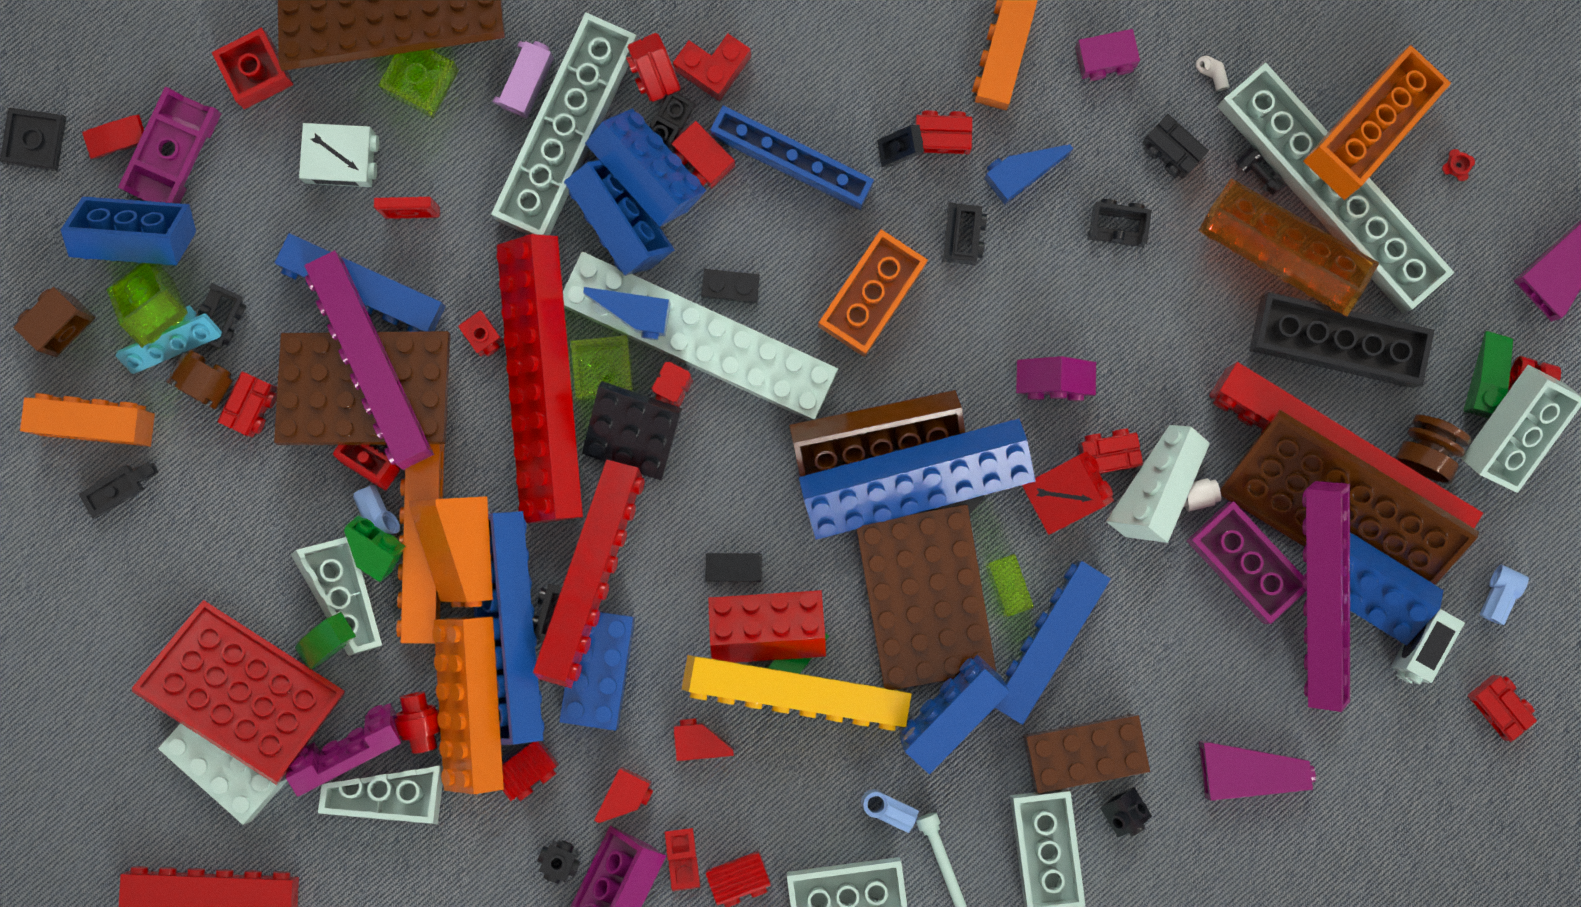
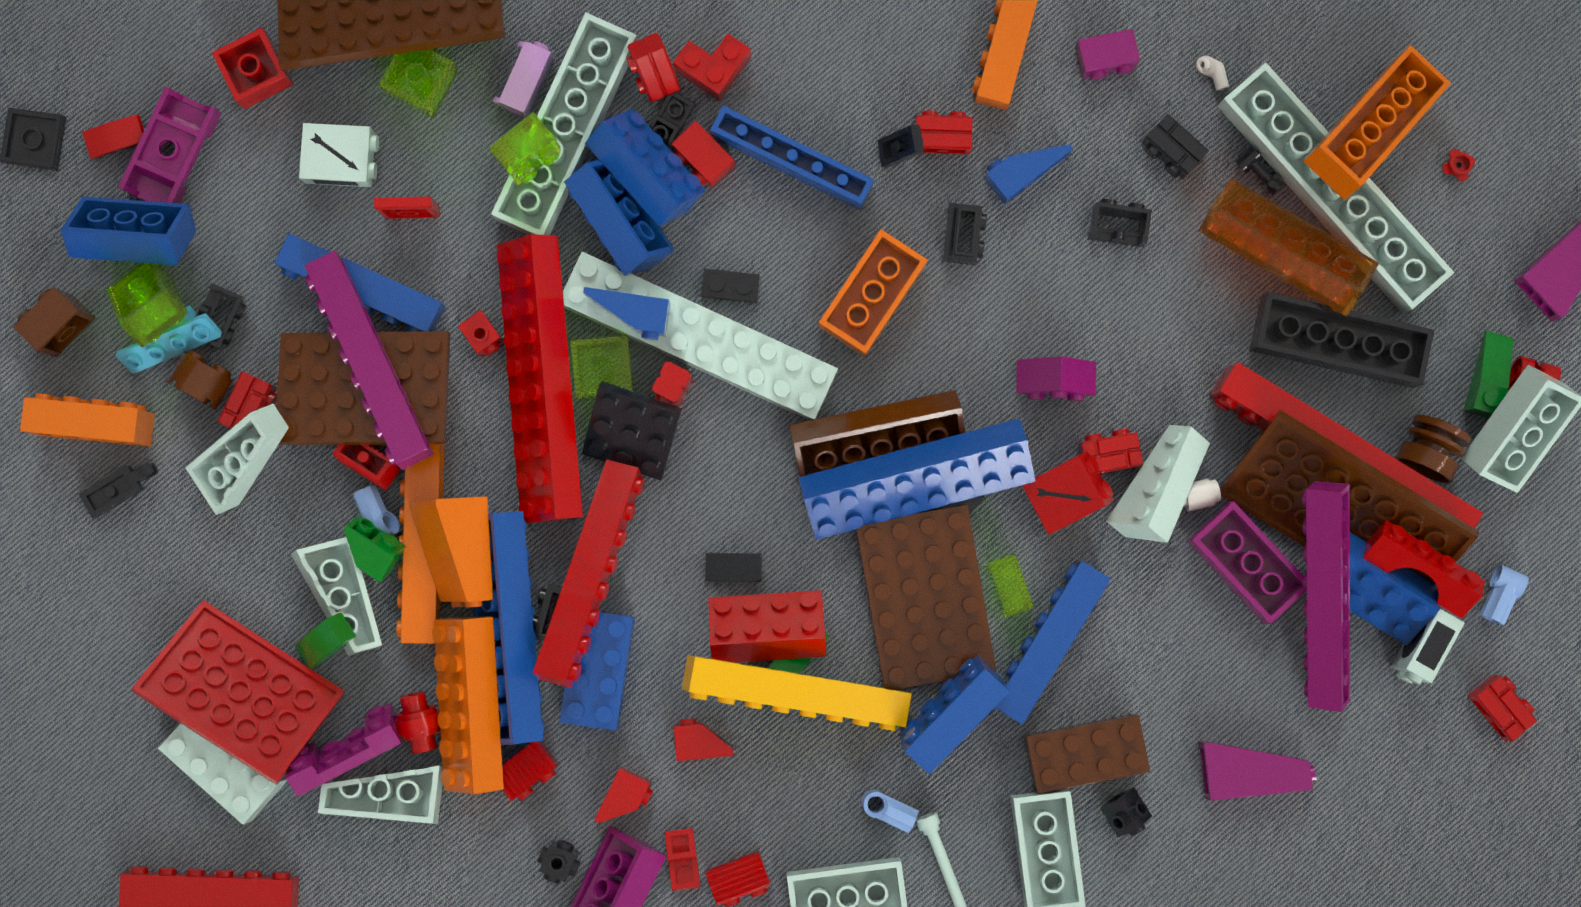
none -> light aqua wedge [186,404,289,515]
none -> clear neon green brick [489,112,561,186]
none -> red arch [1363,520,1485,619]

